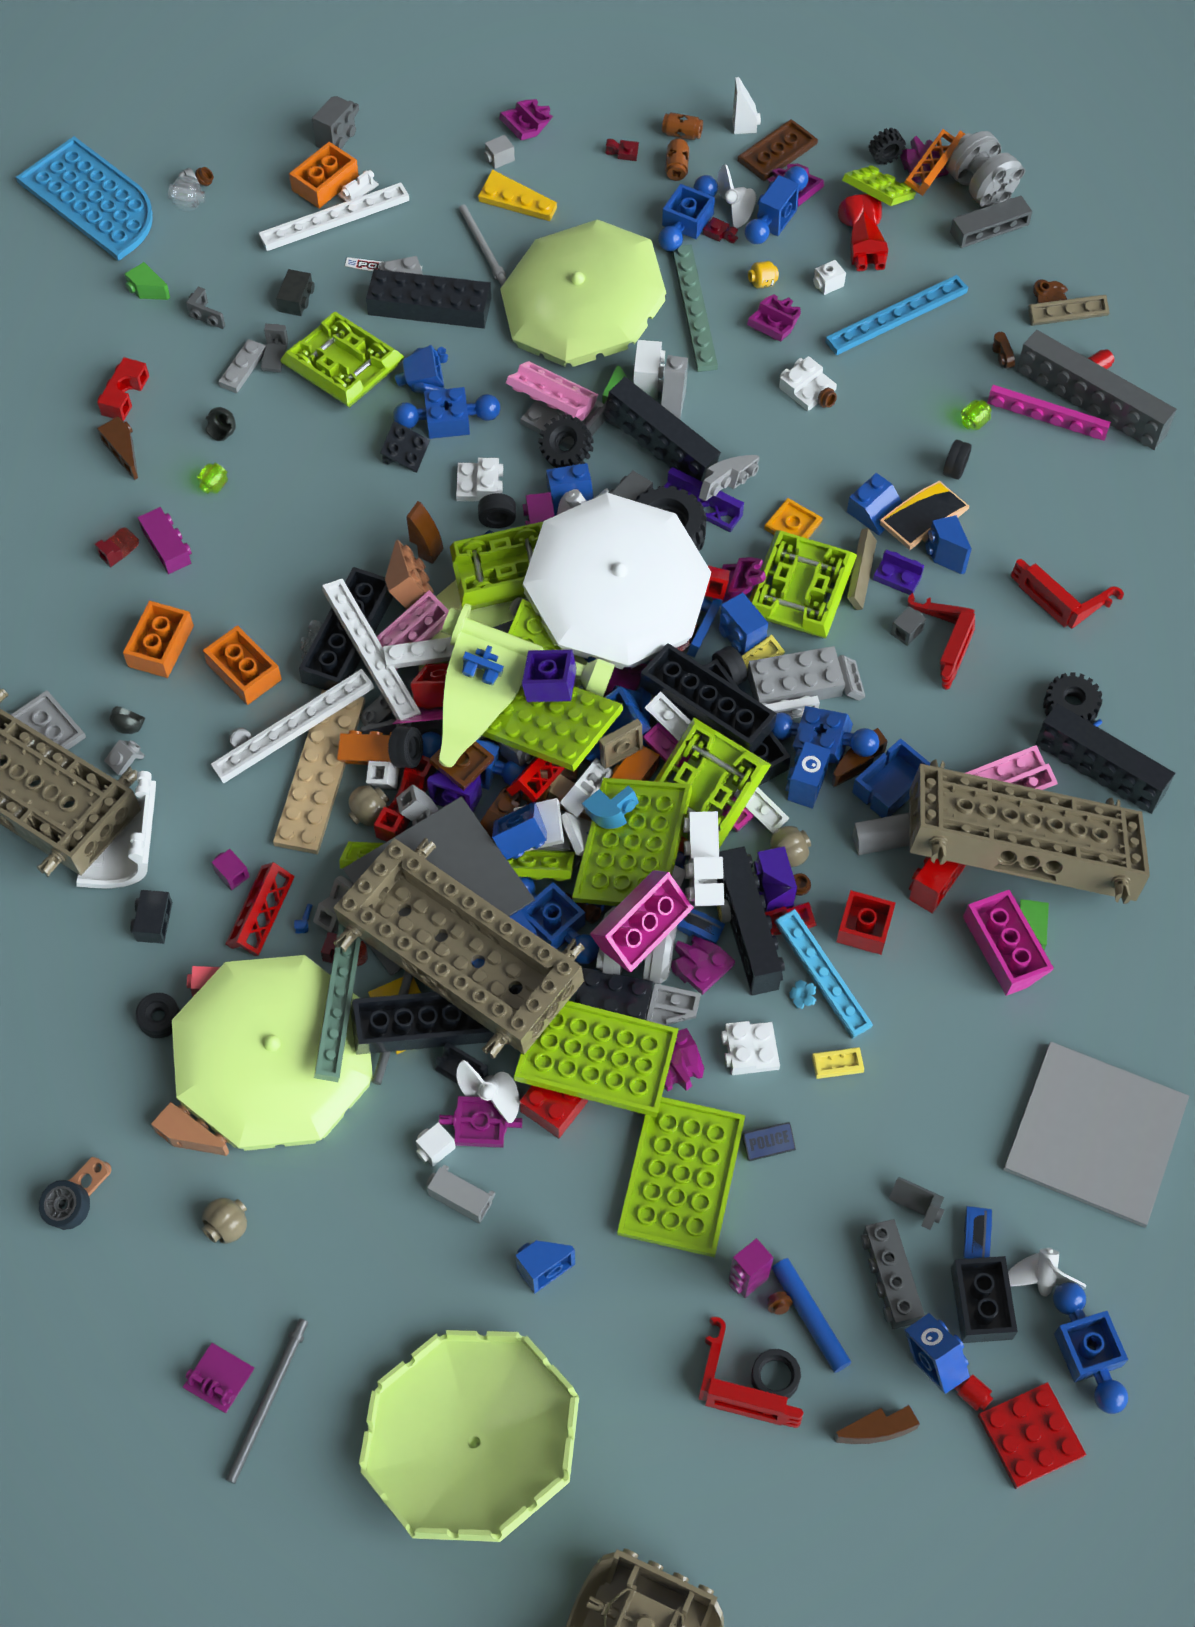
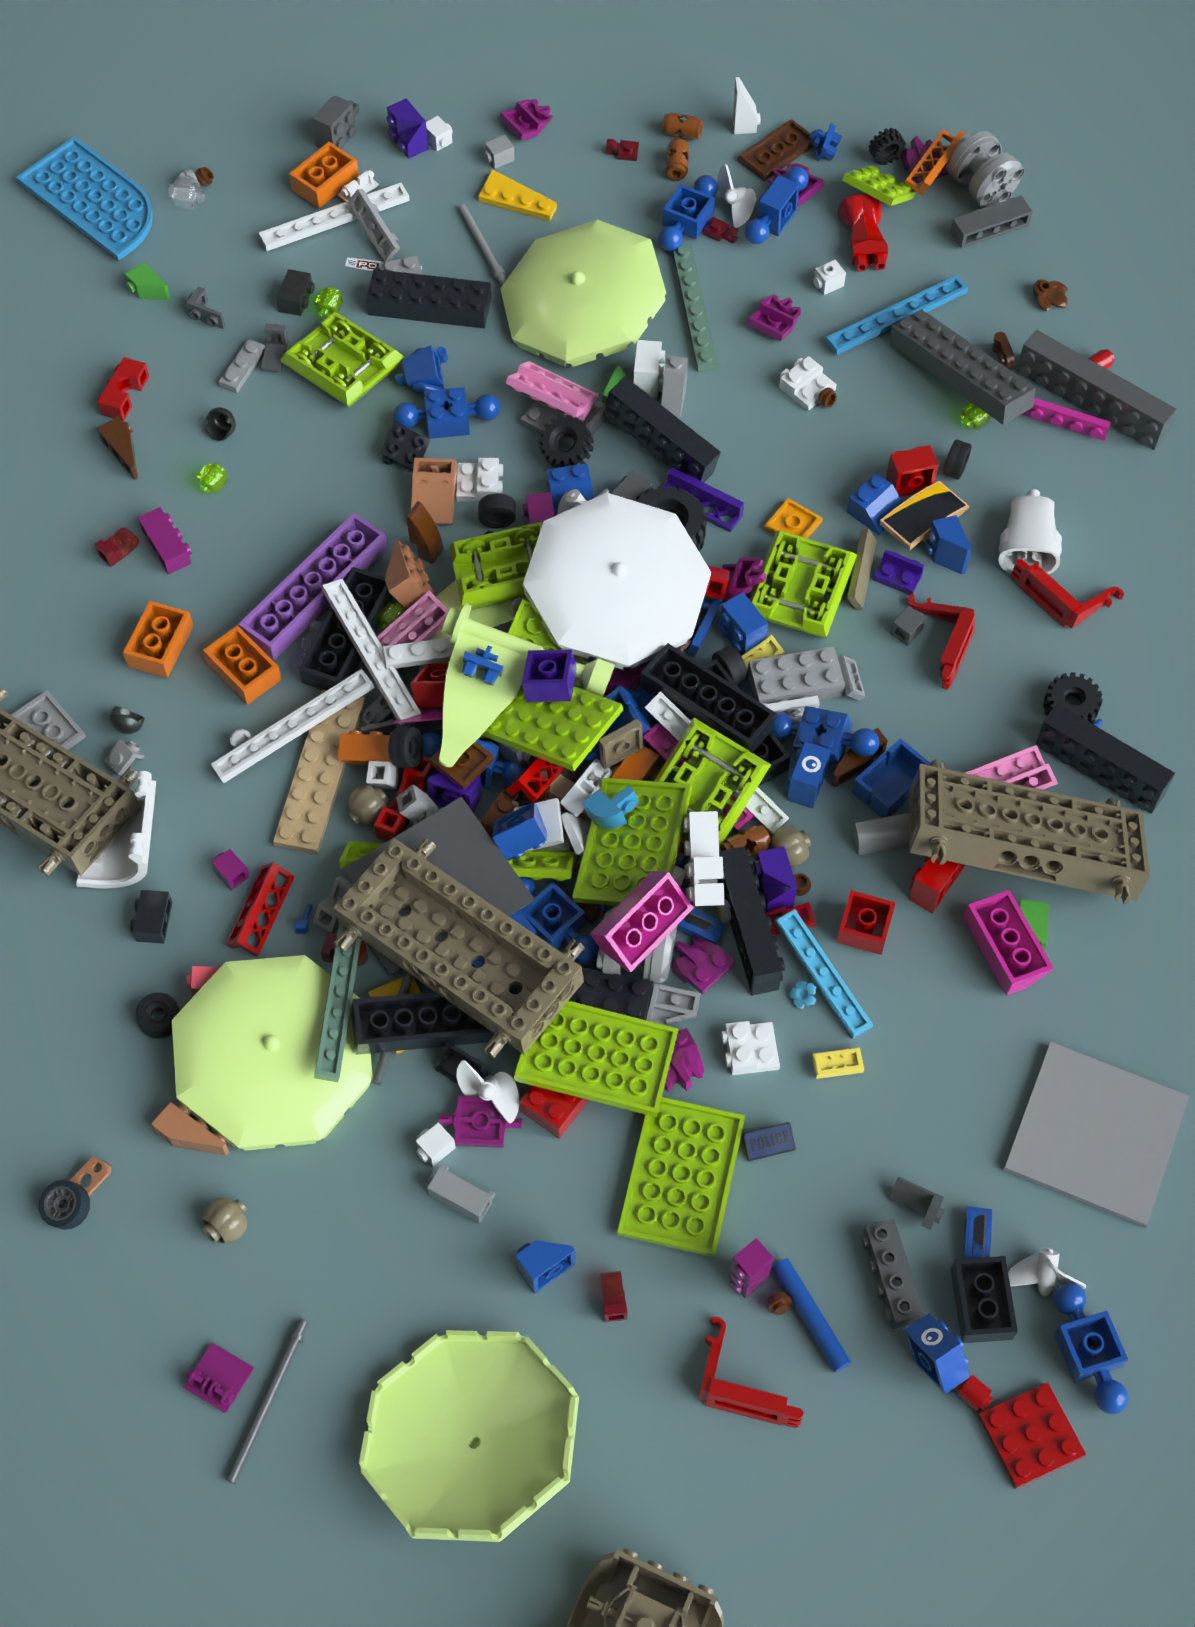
light grey slope [699,455,760,501] -> none
yellow head [748,261,778,288] -> none
black tyre [751,1349,801,1399] -> none
reddish brown slope [834,1405,920,1444] -> none
dark tan tile [1028,295,1110,326] -> none
none -> medium lavender brick [238,513,388,661]
none -> clear neon green head [314,286,343,318]
none -> light grey hinge [348,189,401,262]
none -> clear neon green head [378,601,407,631]
none -> dark purple slope [386,98,428,159]
none -> nougat slope [411,458,457,525]
none -> white brick [426,116,453,151]
none -> leg [600,1271,628,1322]
none -> dark orange piece [720,825,771,856]
none -> blue hips [809,123,842,161]
none -> red brick [886,445,939,497]
none -> dark grey brick [891,309,1035,425]
none -> white torso [999,489,1062,575]

